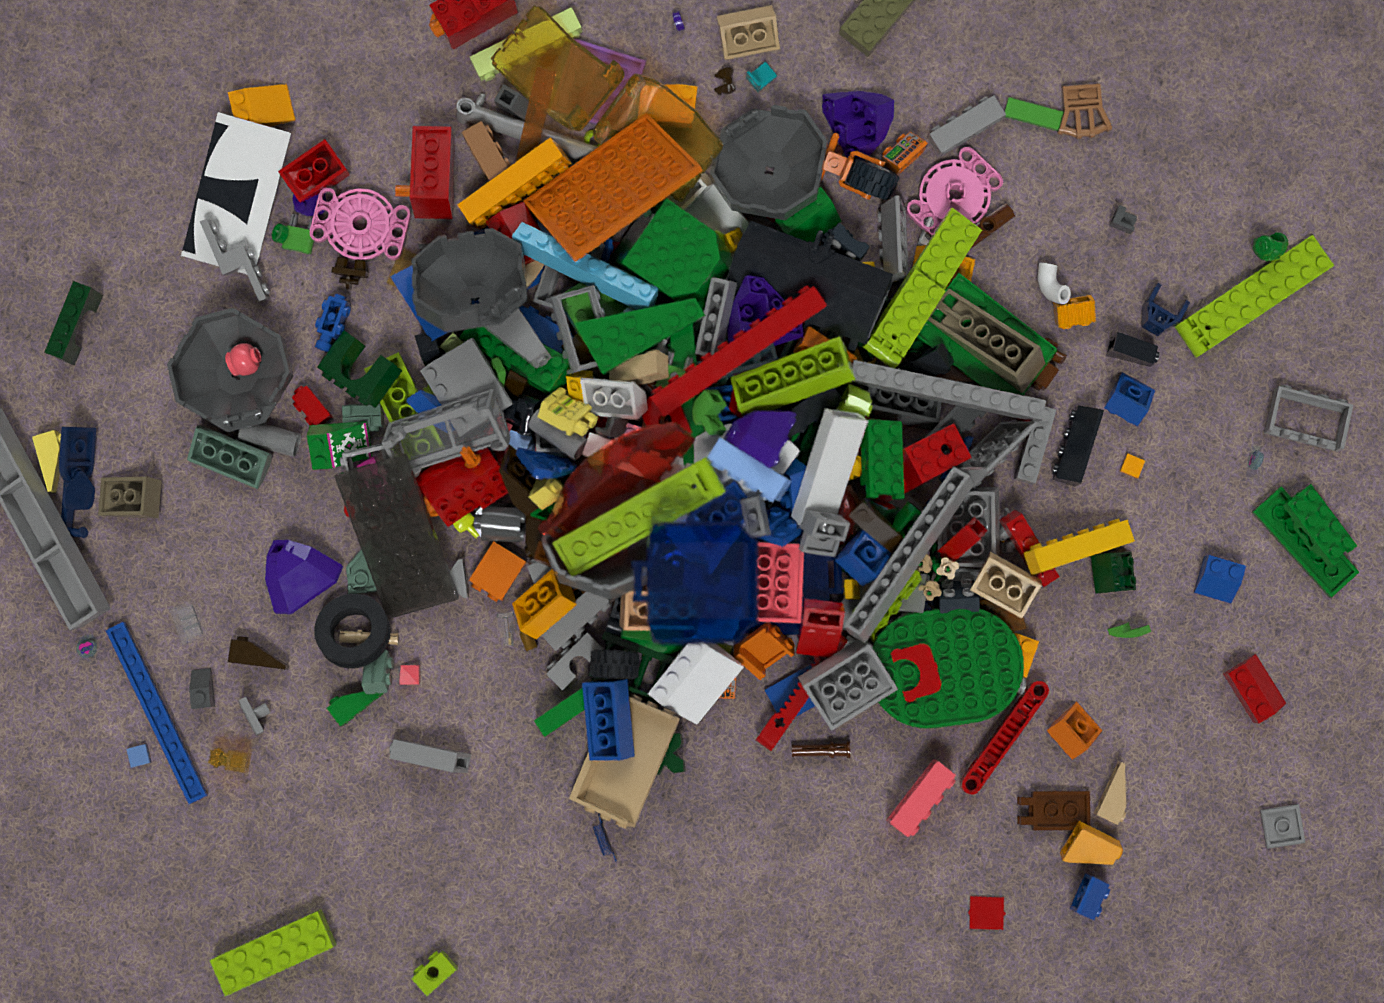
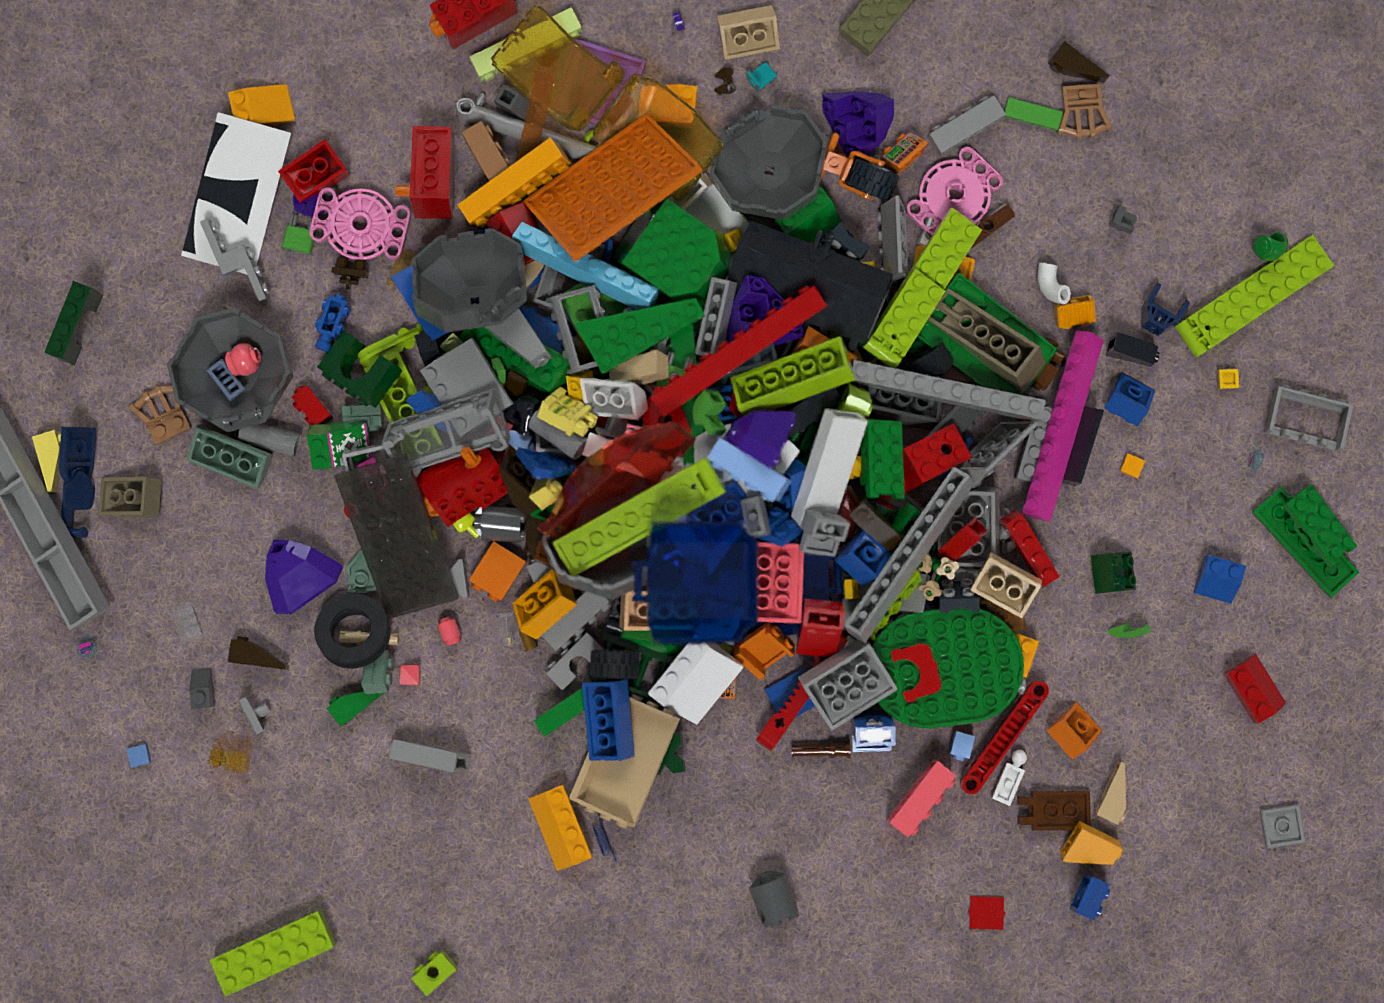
blue plate [105,622,208,804] -> none
green tile [272,223,289,244] -> none
yellow brick [1024,518,1135,575] -> none
none -> medium nougat plate [129,385,192,445]
none -> sand blue slope [206,359,246,401]
none -> lime piece [357,323,425,369]
none -> coral brick [437,616,461,646]
none -> light orange slope [528,784,593,871]
none -> dark grey cylinder [749,870,799,927]
none -> blue brick [851,709,895,752]
none -> light blue brick [948,731,975,761]
none -> white plate [991,750,1027,806]
none -> dark pink brick [1022,331,1104,522]
none -> dark brown slope [1048,41,1110,83]
none -> yellow plate [1217,369,1239,389]

